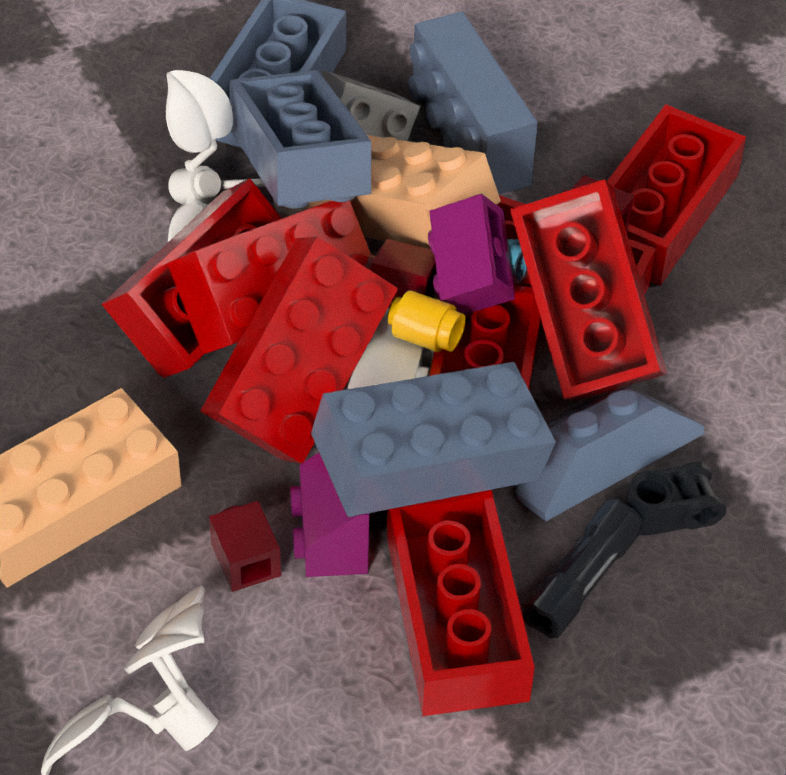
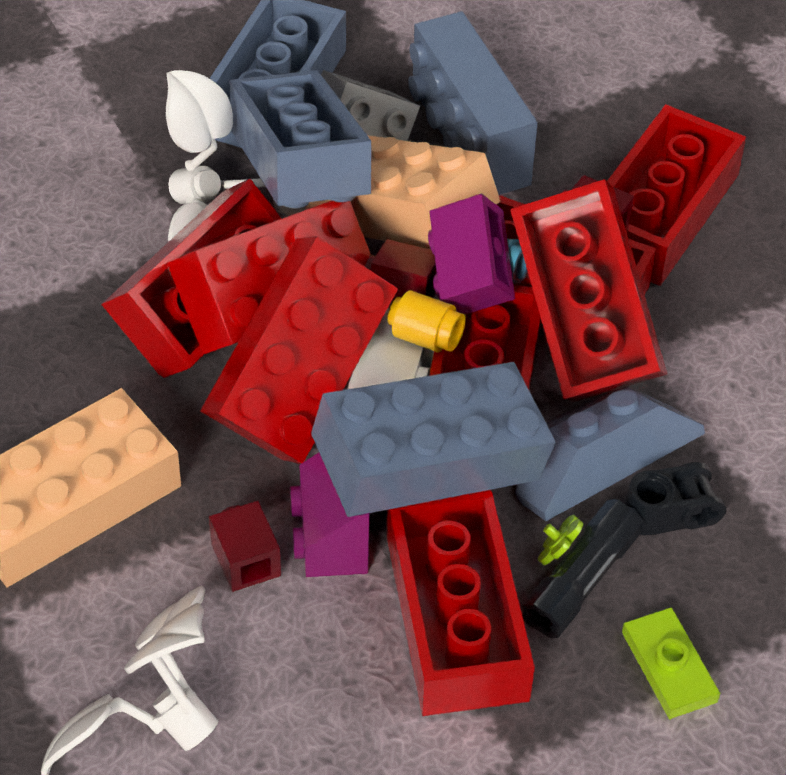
none -> lime plant [538,515,584,565]
none -> lime plate [622,607,720,719]

